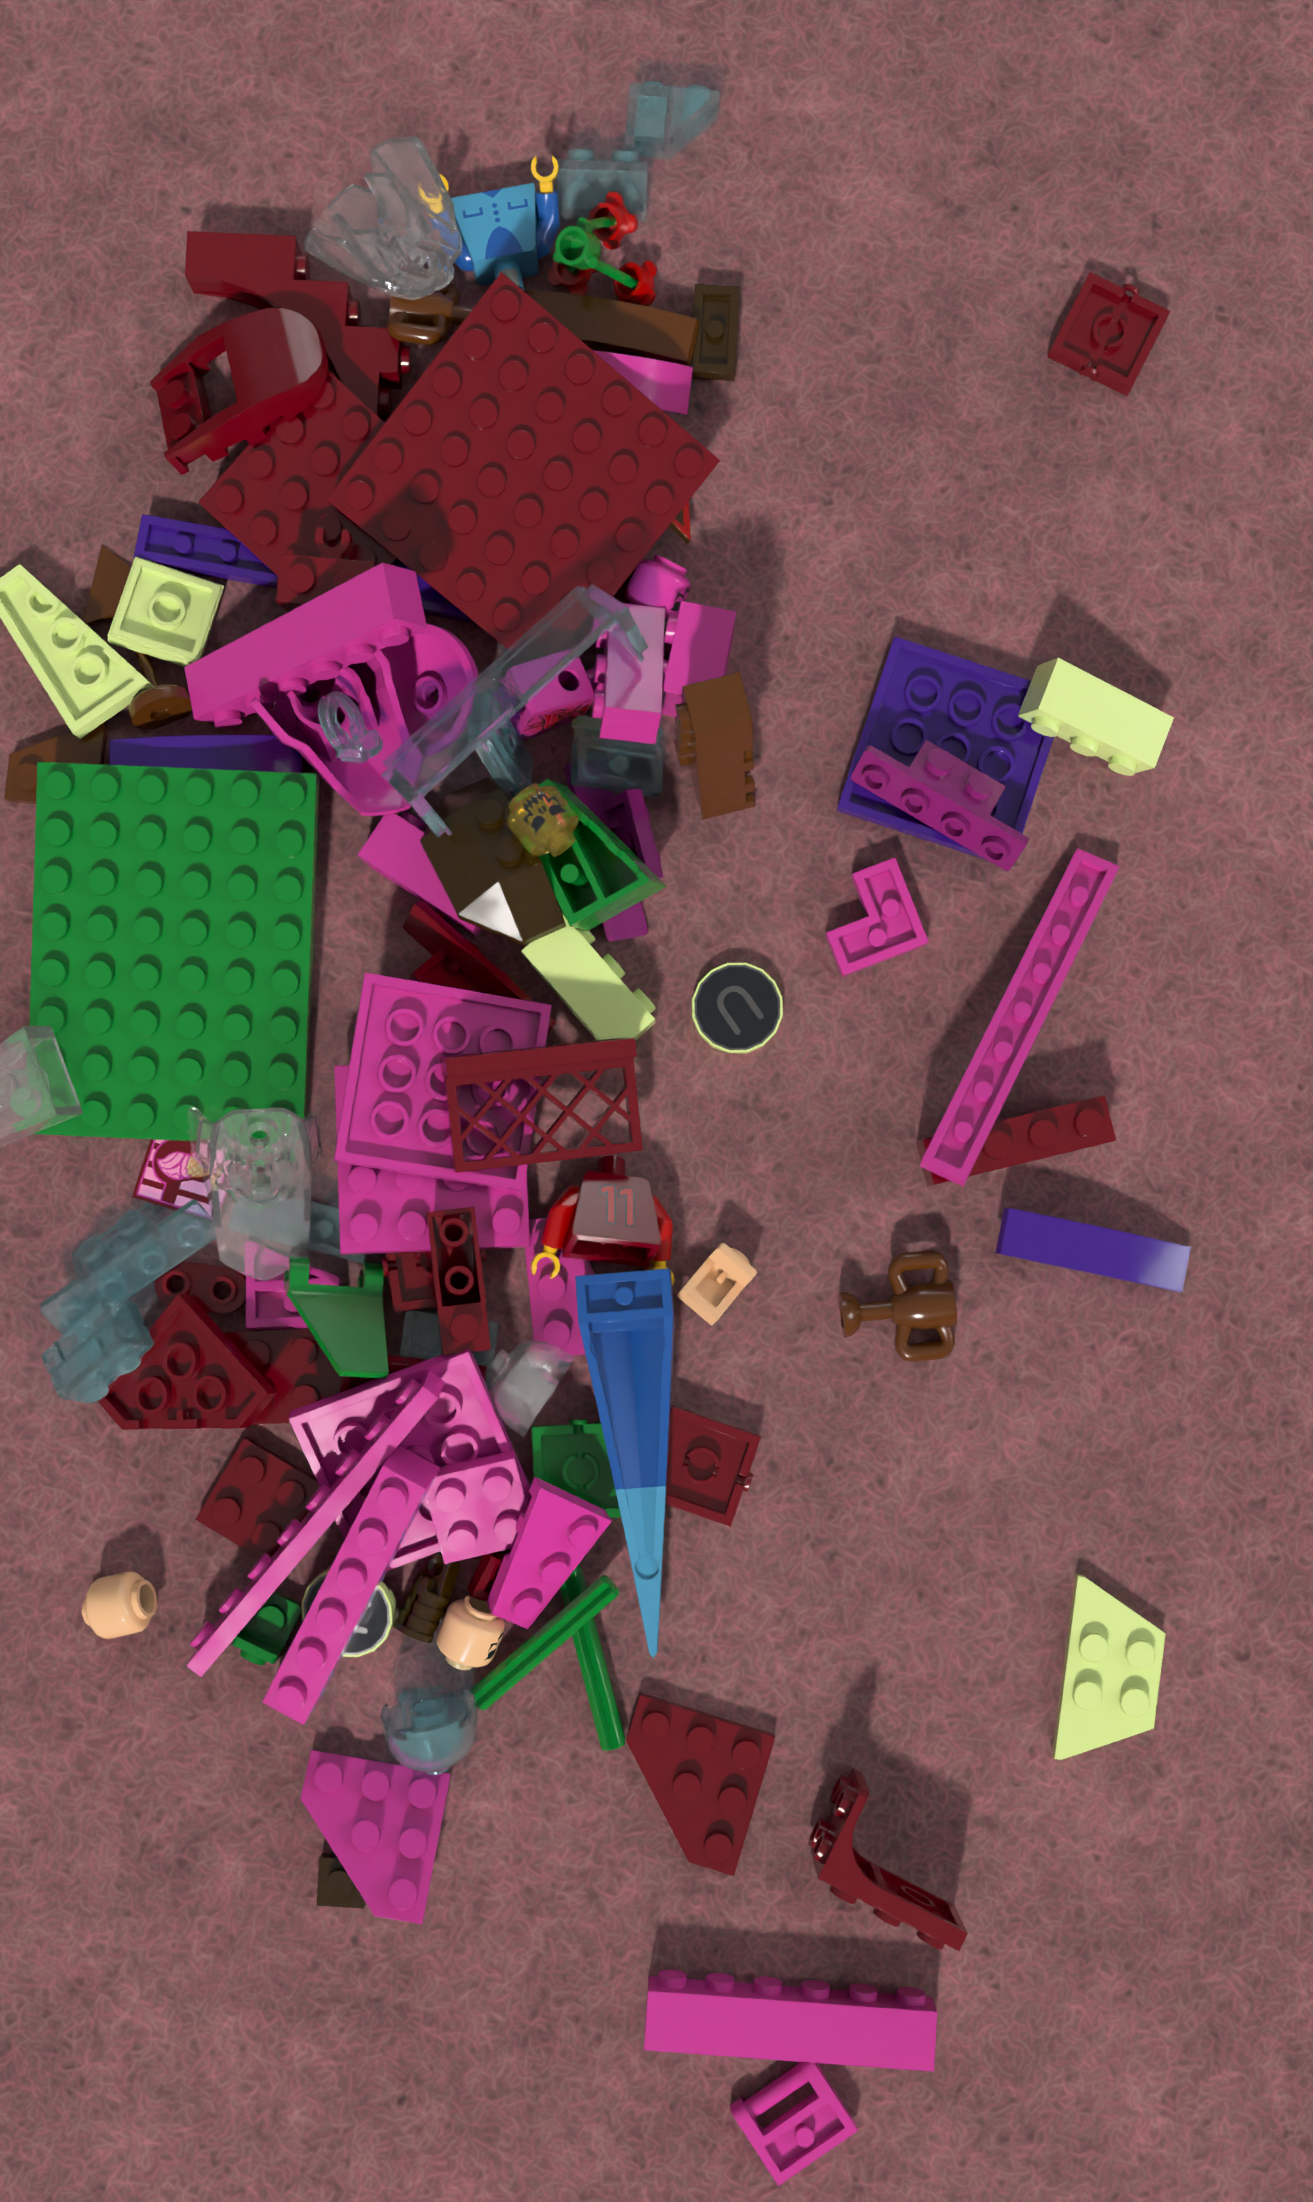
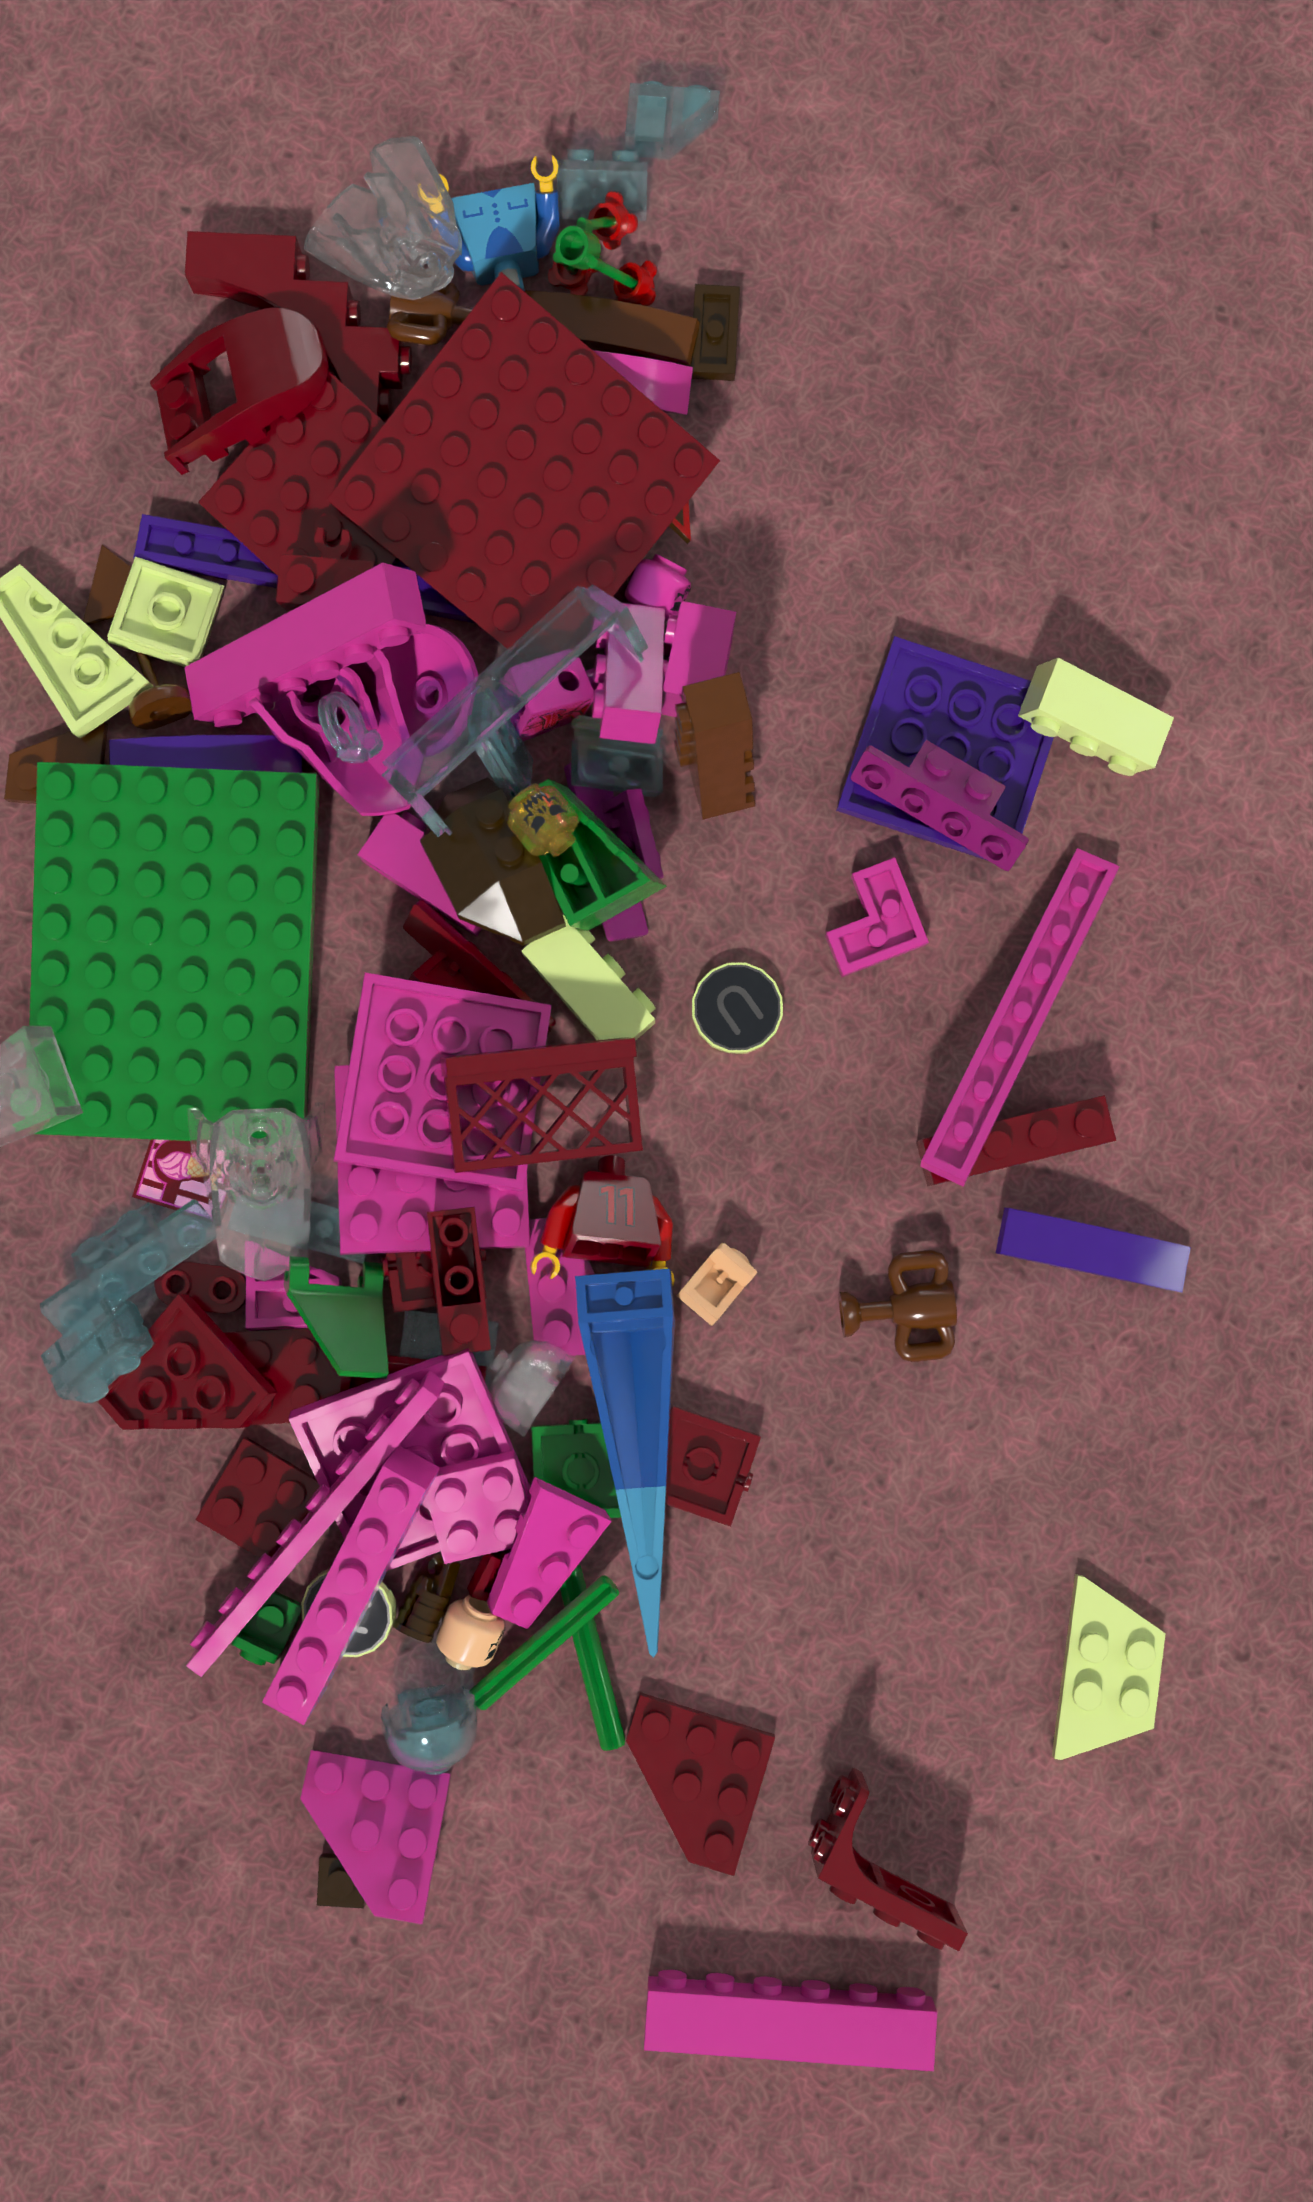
light nougat head [82,1572,157,1639] -> none
dark pink plate [730,2062,858,2186] -> none
dark red plate [1047,272,1171,396] -> none

